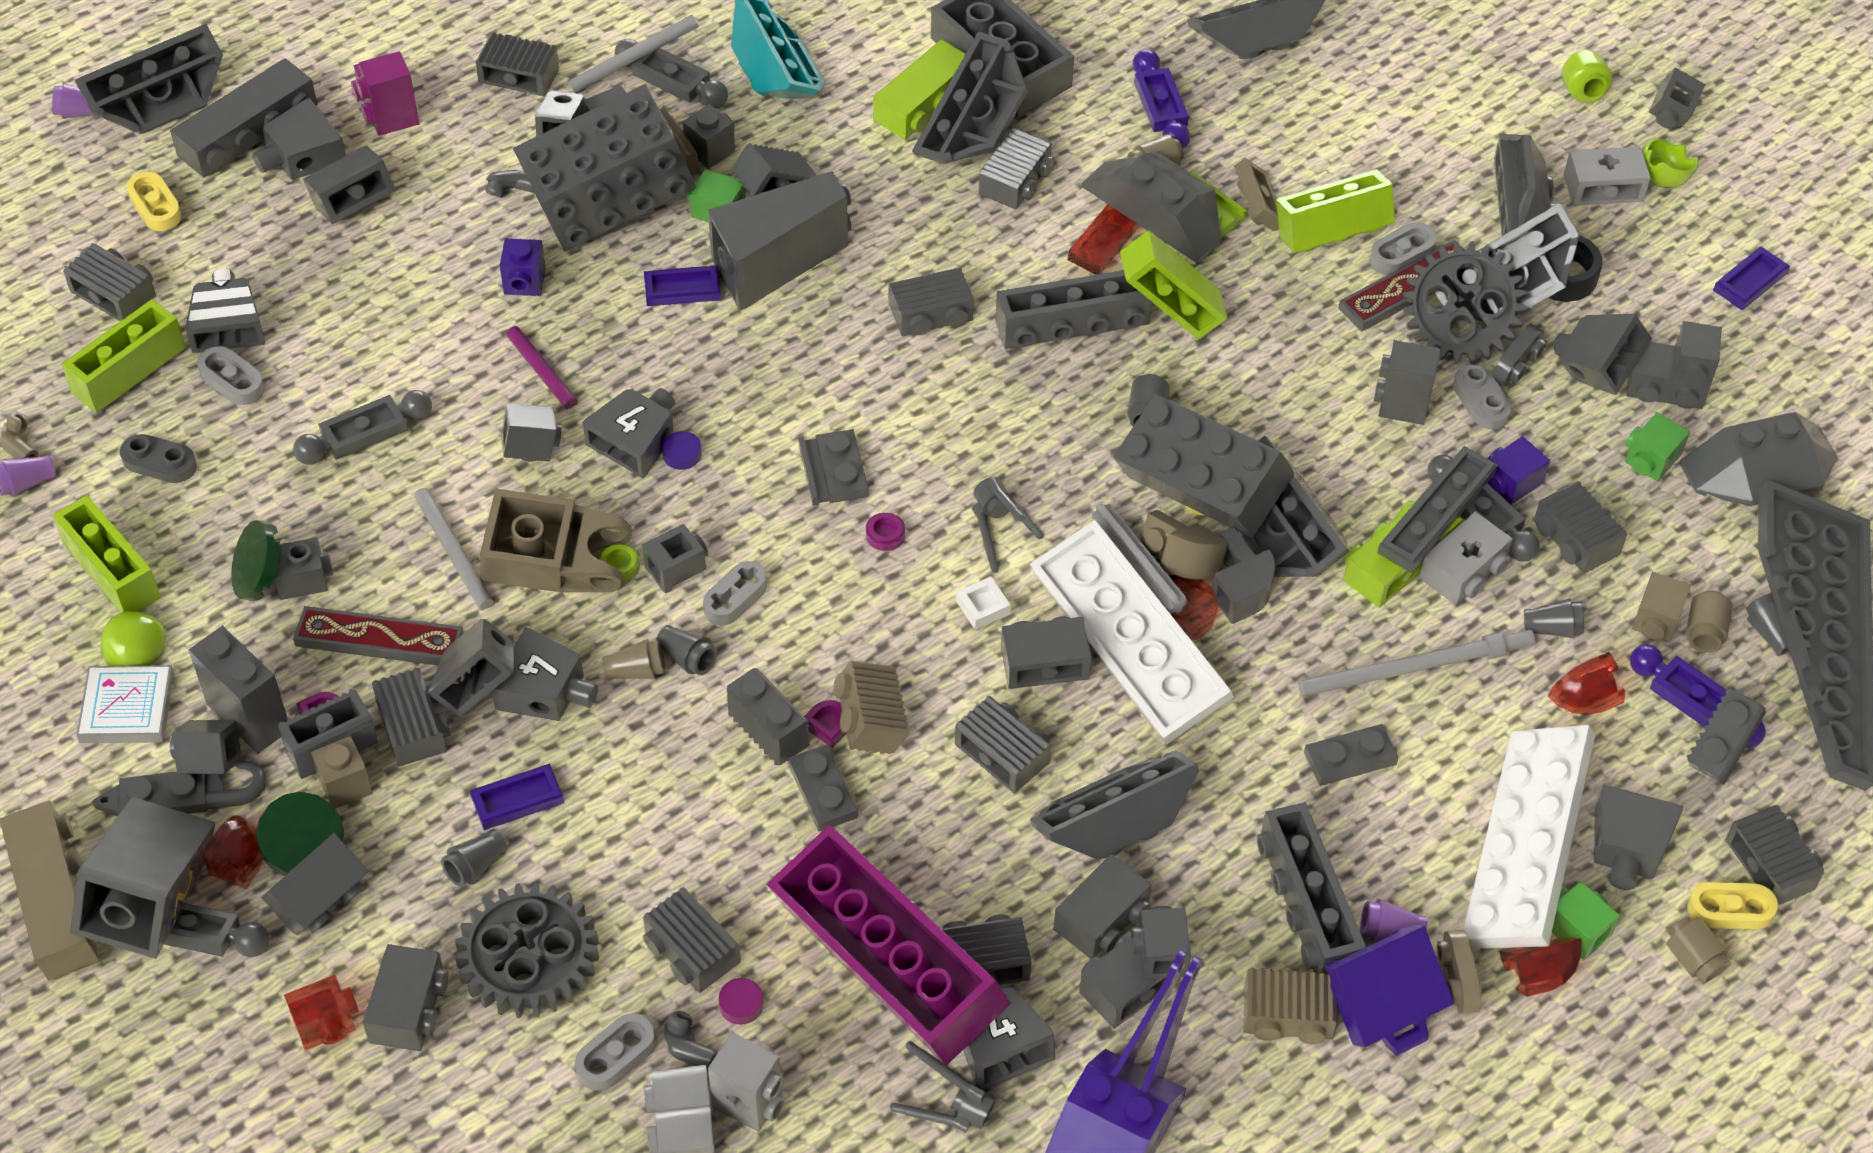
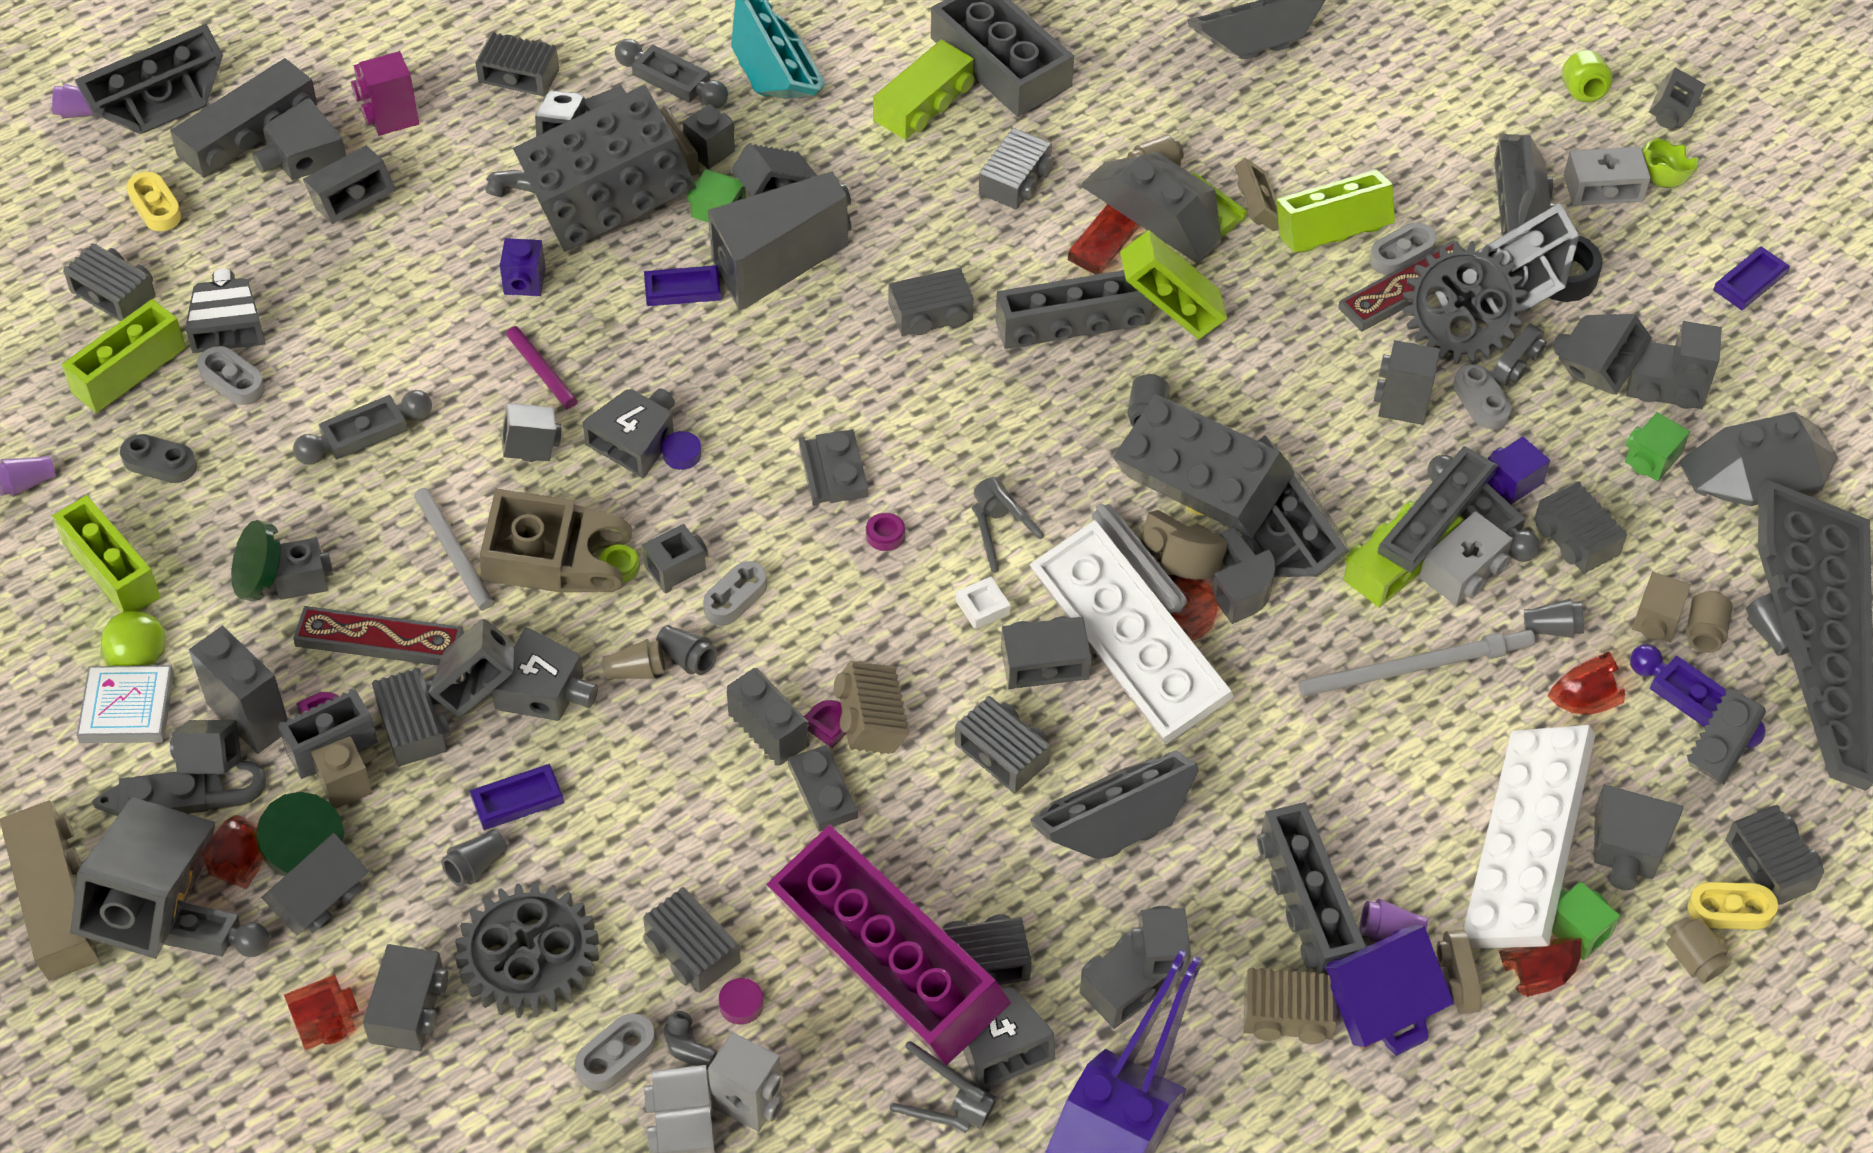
dark tan arm [0,412,38,458] -> none
light grey bar [568,15,699,93] -> none
dark grey wedge [912,32,1028,164] -> none
dark grey brick [1053,854,1151,959] -> none
dark purple plate [1133,49,1190,149] -> none
dark grey plate [1304,724,1399,786] -> none

